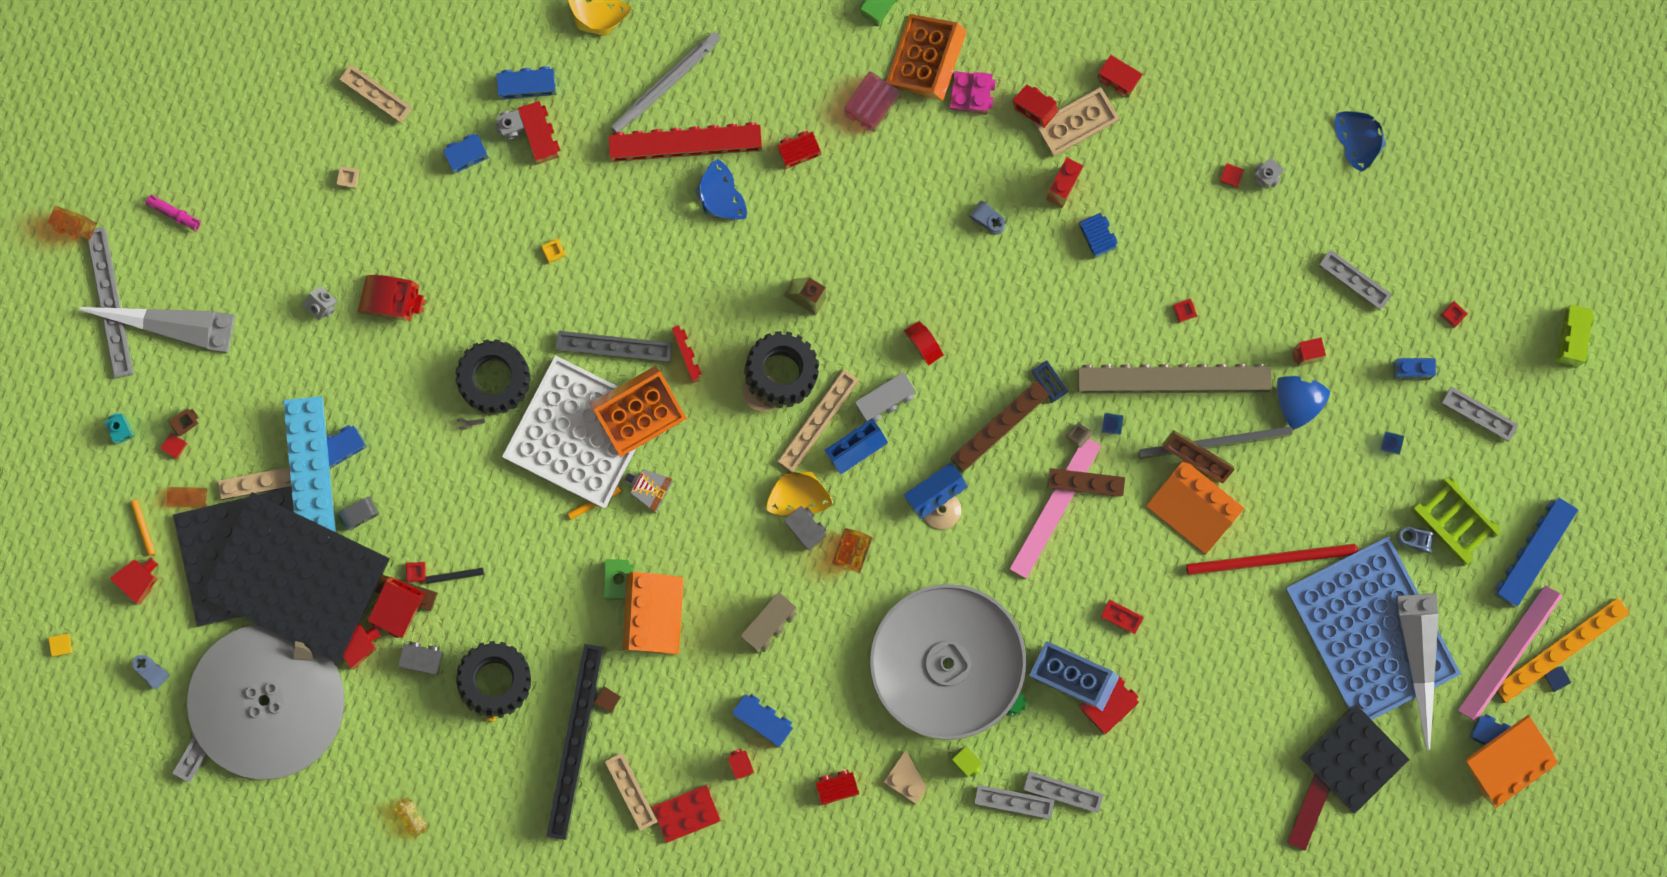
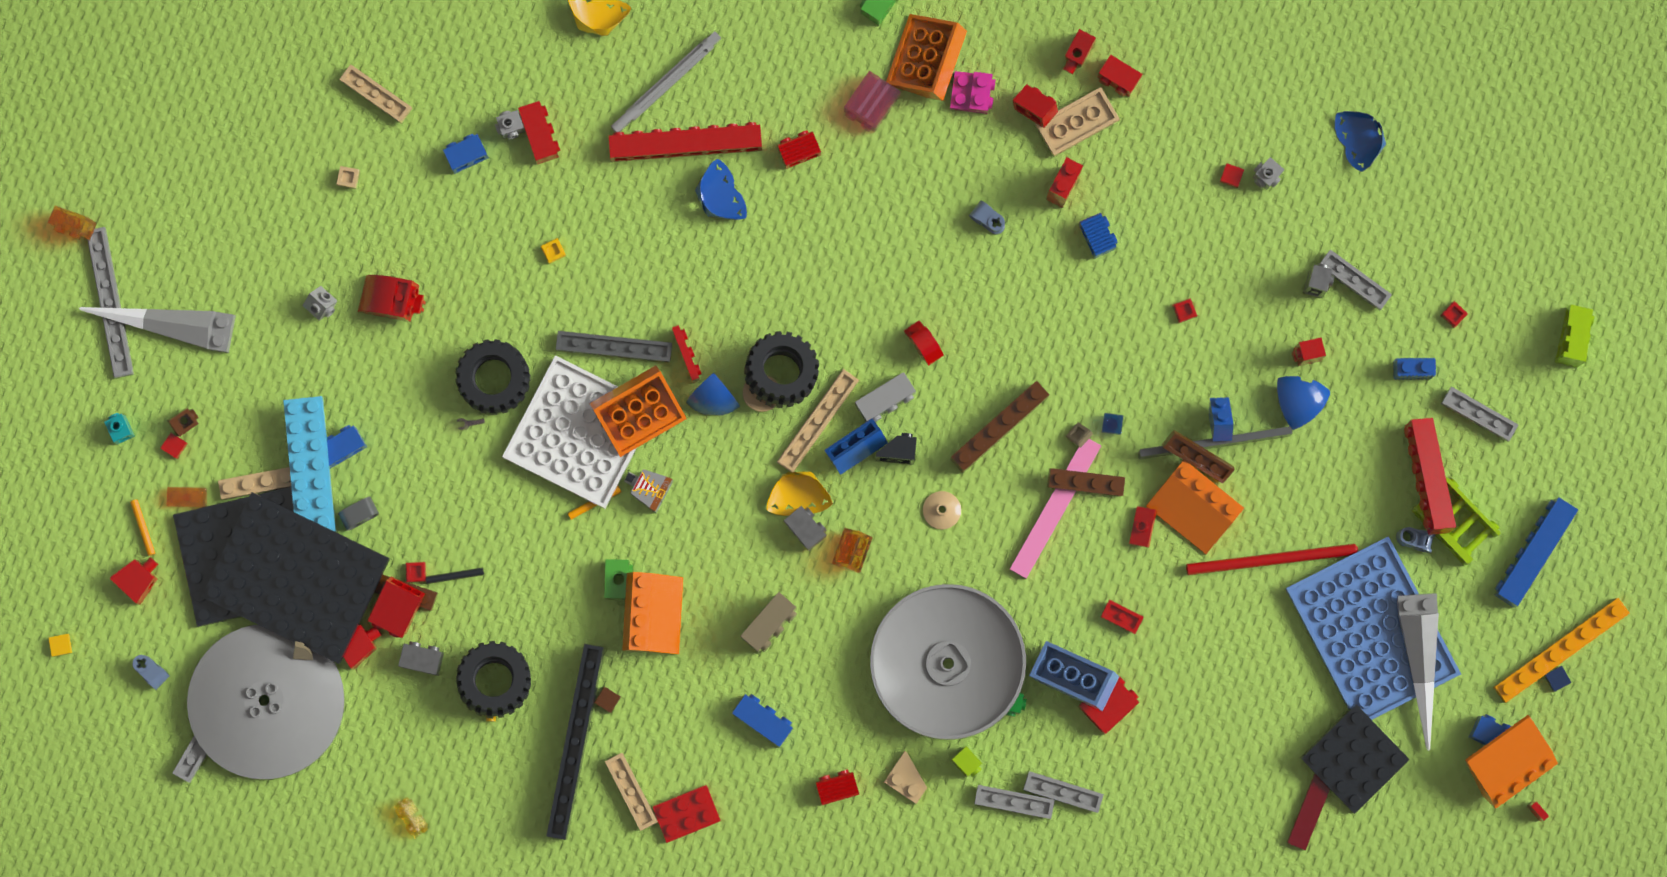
dark pink pin [146,194,201,231] -> none
blue brick [497,66,557,100] -> none
red brick [728,748,755,780] -> none
reddish brown slope [784,277,826,315] -> none
blue brick [904,463,967,520] -> none
dark blue tile [1031,361,1069,403] -> none
dark tan brick [1078,364,1271,393] -> none
clear blue plate [1380,431,1404,455] -> none
bright pink tile [1458,586,1562,722] -> none
none -> blue brick [686,373,740,416]
none -> black slope [876,433,917,465]
none -> red torso [1063,29,1096,75]
none -> red plate [1129,506,1157,548]
none -> blue brick [1208,397,1234,441]
none -> flat silver brick [1303,263,1334,298]
none -> brick [1404,418,1456,535]
none -> red tile [1527,802,1549,821]

